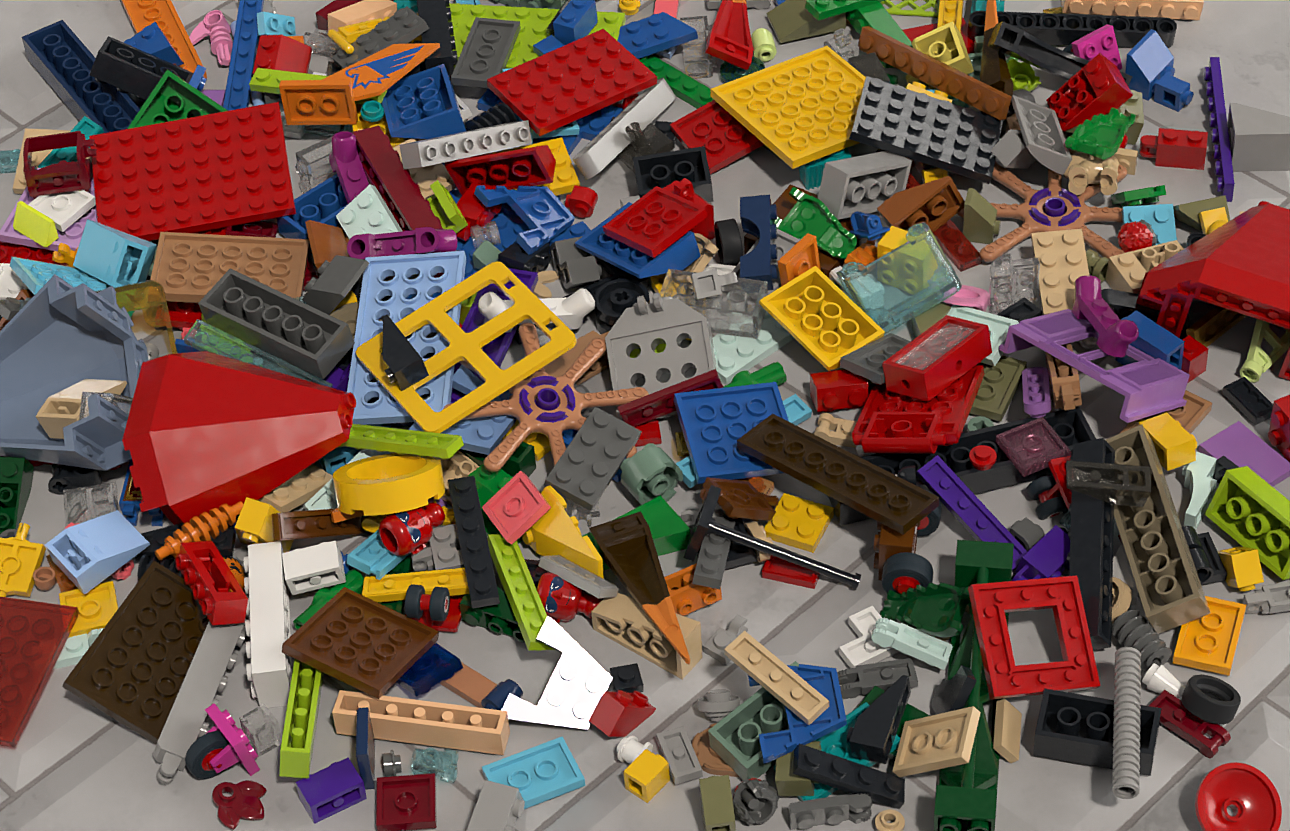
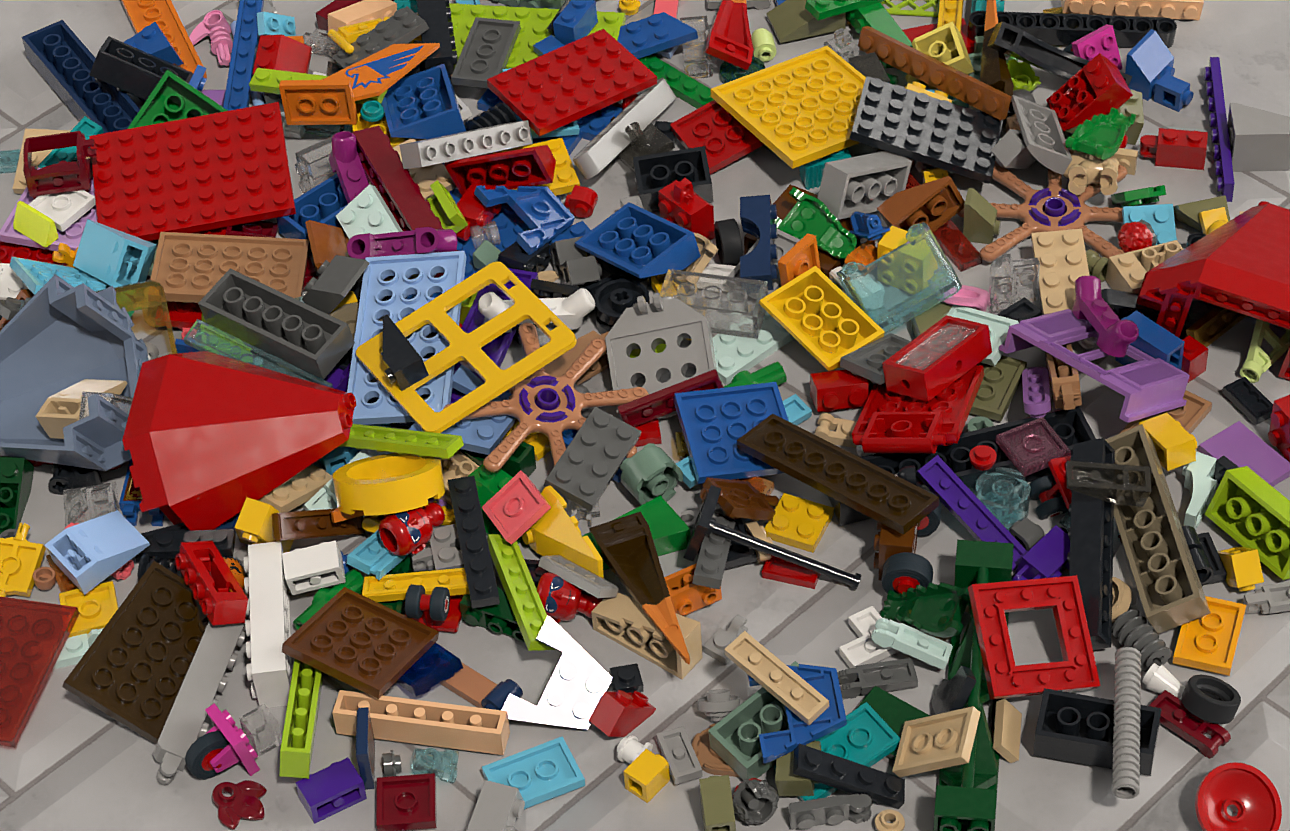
orange piece [154,501,244,560] -> none
red plate [603,186,708,258] -> none
light grey plate [690,269,738,300] -> none
black slope [847,675,911,764] -> none
none -> black plate [530,279,585,298]
none -> clear light blue brick [975,467,1031,531]

